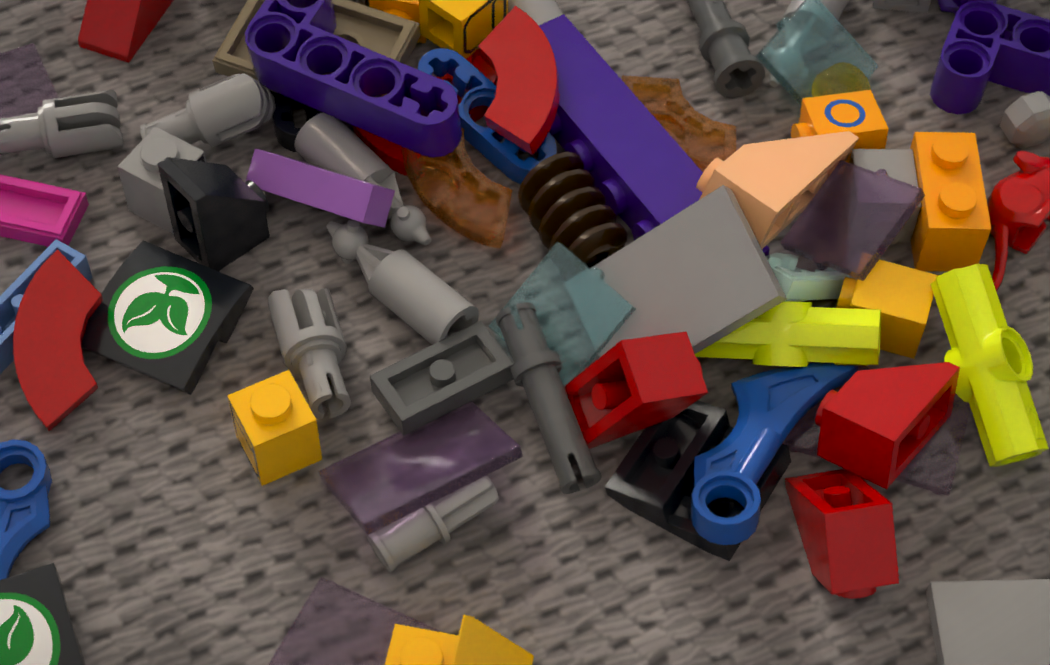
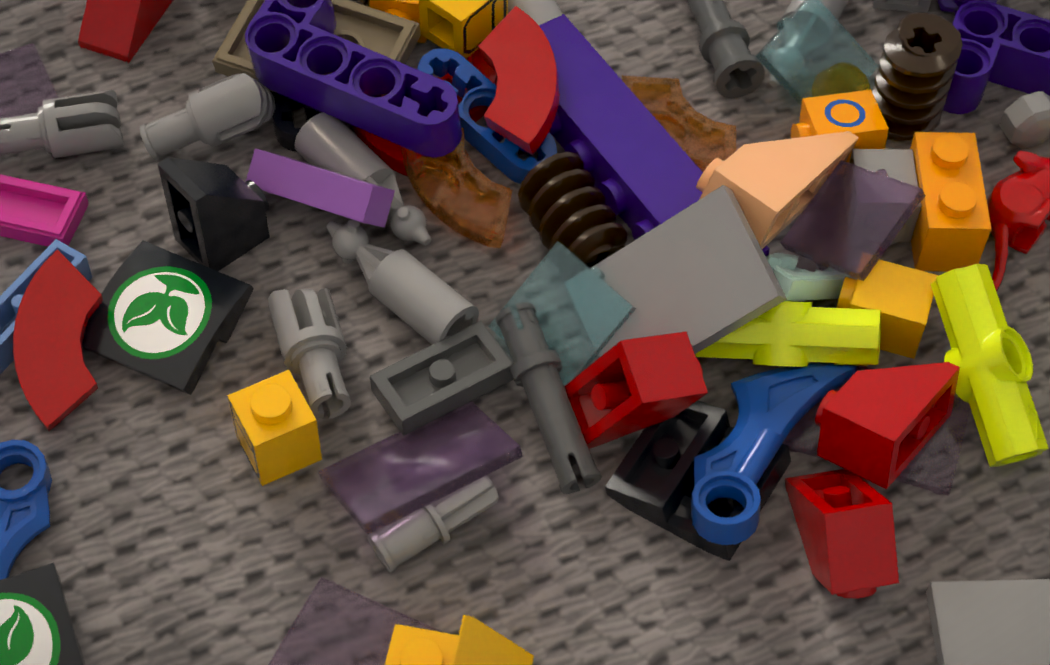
light grey brick [117,126,206,234] -> none
none -> dark brown piece [872,12,963,141]

